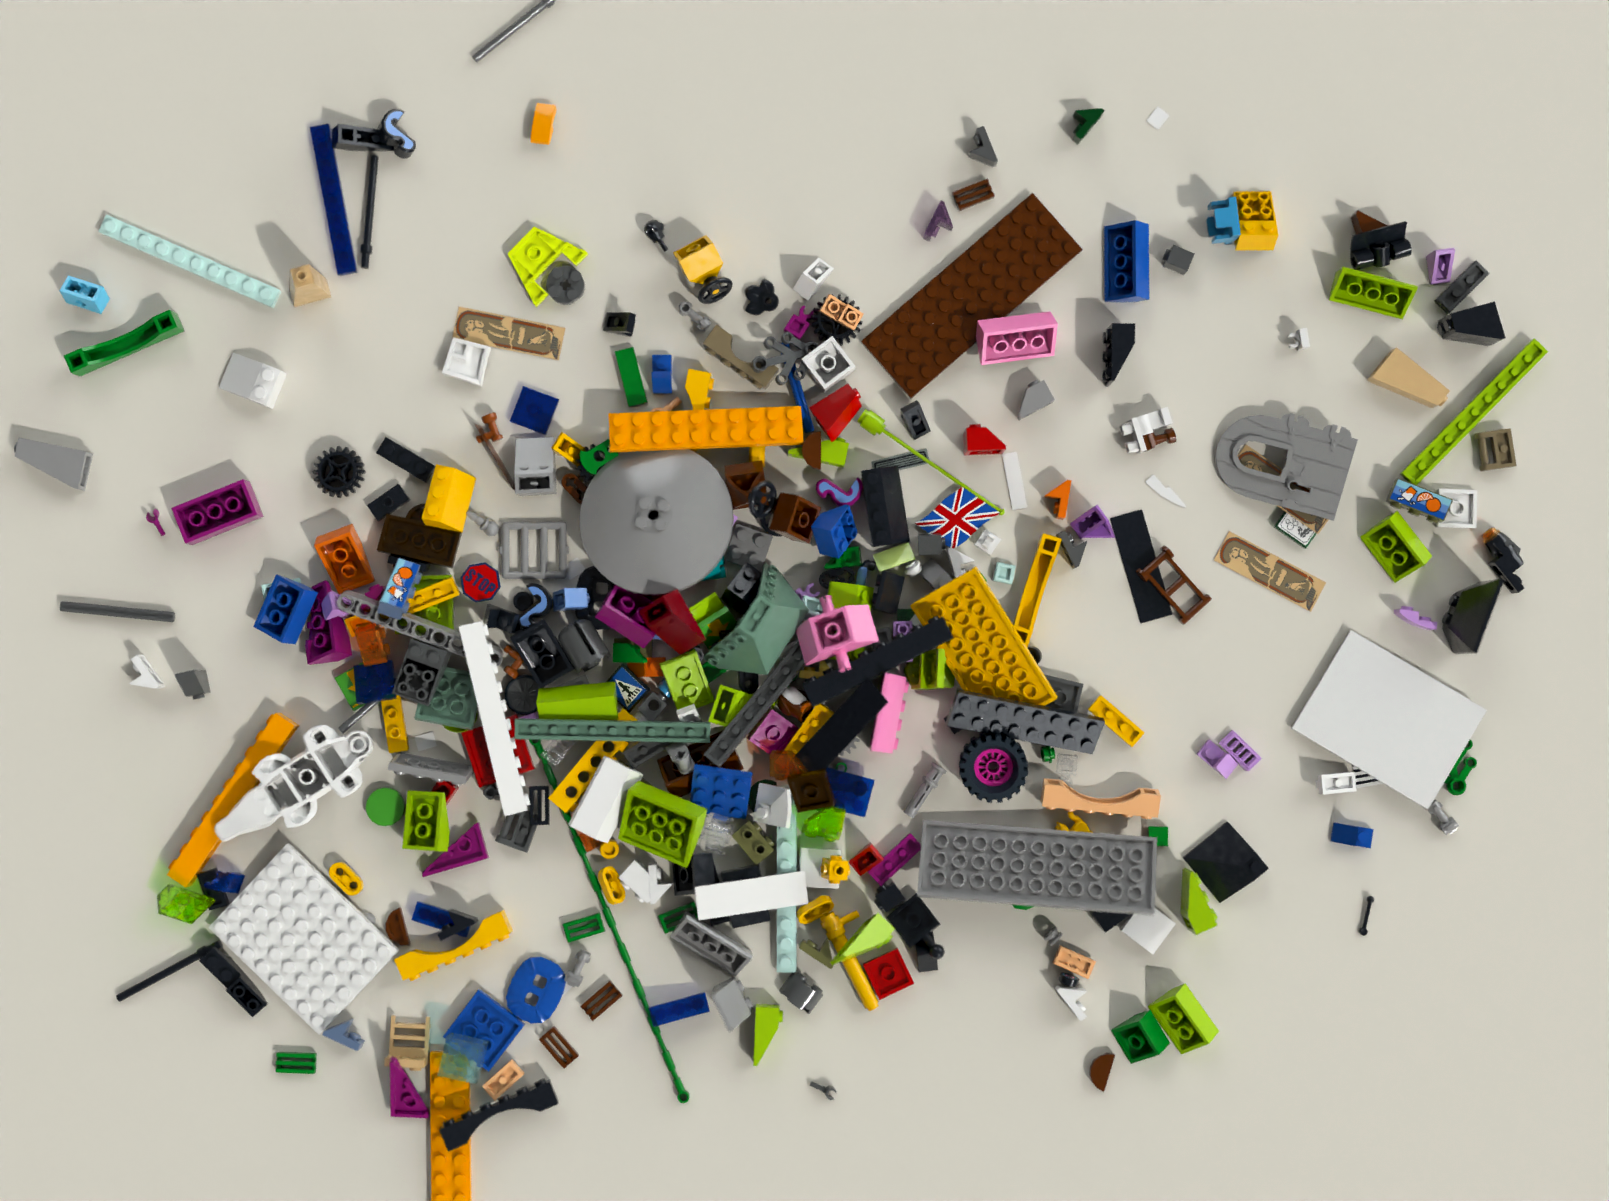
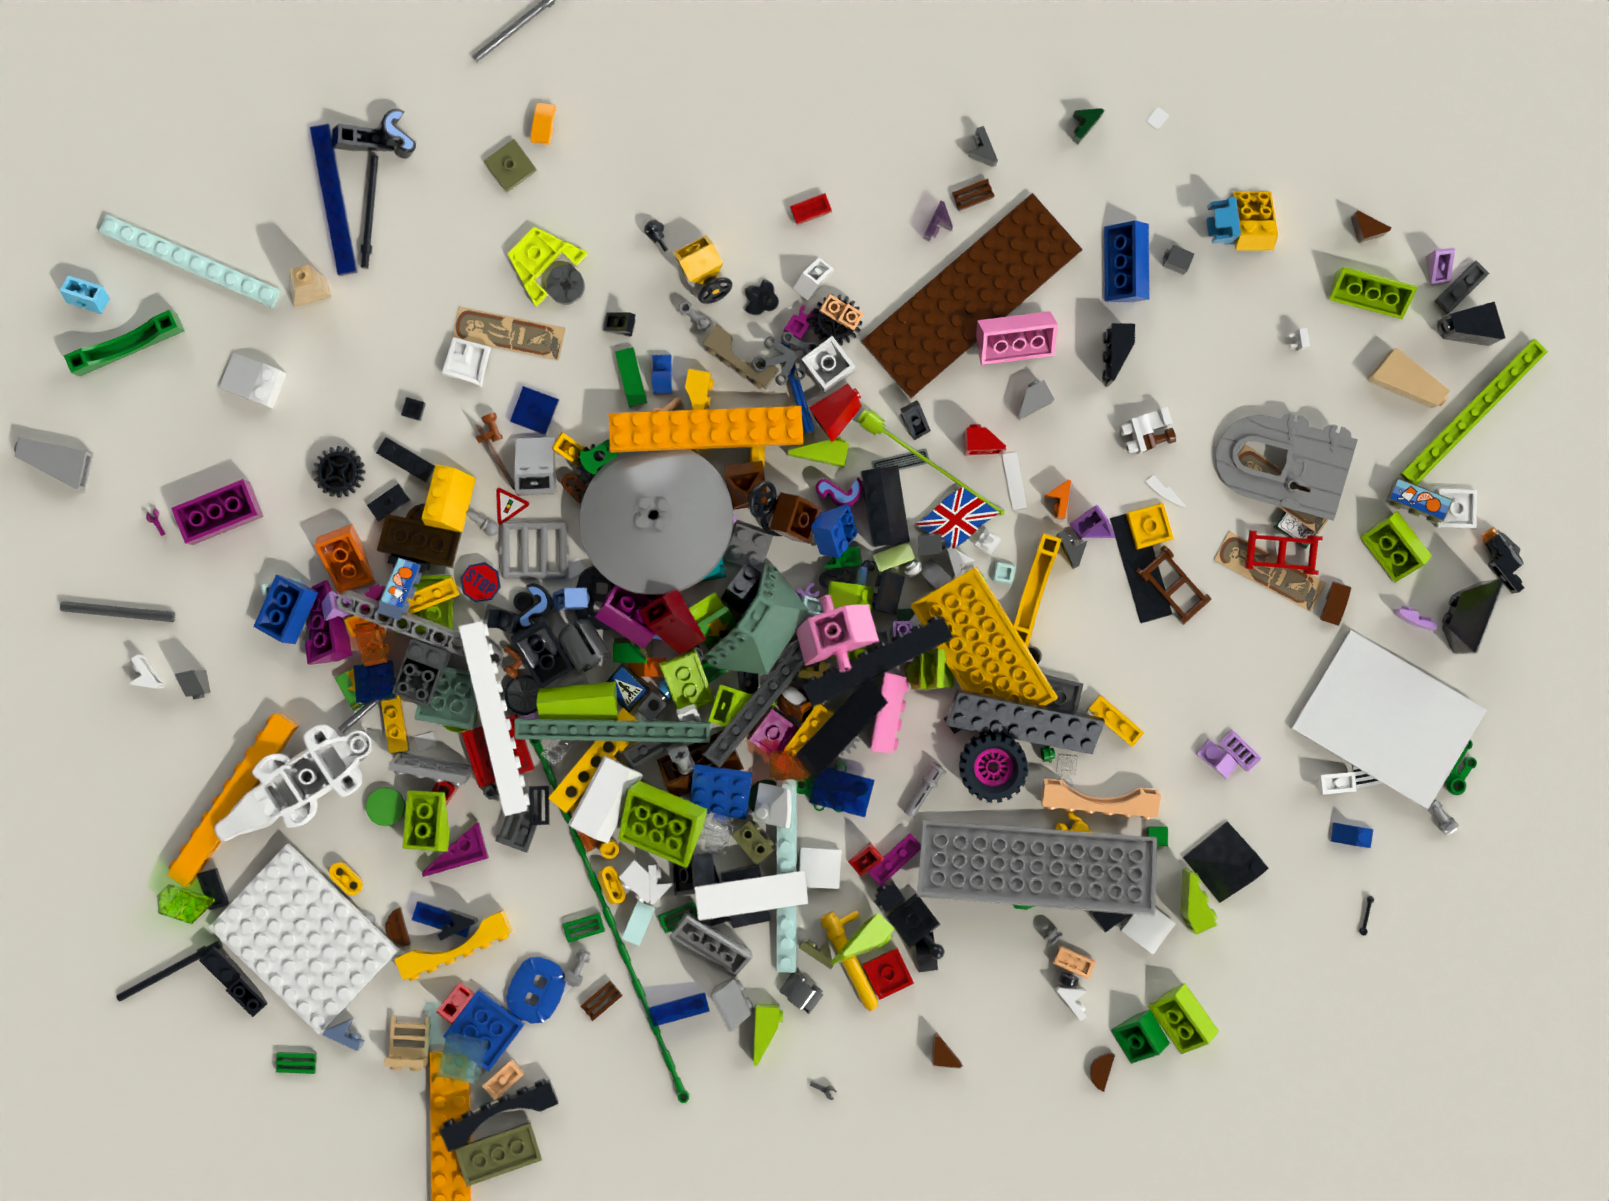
clear blue slope [204,871,245,893] -> none
magenta wing [390,1057,429,1118] -> none
reddish brown tile [539,1026,579,1069] -> none
dark brown plate [787,769,836,813] -> none
yellow plate [796,895,834,924] -> none
clear neon green slope [801,806,846,842] -> none
reddish brown tile [802,431,821,470] -> none
yellow brick [821,855,850,884] -> none
black panel [1350,221,1412,270] -> none
dark tan plate [1474,428,1517,472] -> none
none -> black plate [401,397,426,421]
none -> slope [436,982,475,1024]
none -> olive plate [455,1122,542,1187]
none -> olive plate [484,139,537,192]
none -> sticker [496,488,529,525]
none -> light aqua slope [621,901,655,947]
none -> red plate [790,193,832,225]
none -> reddish brown slope [931,1032,963,1068]
none -> yellow tile [1126,503,1174,550]
none -> red piece [1245,530,1323,575]
none -> reddish brown slope [1320,581,1351,626]

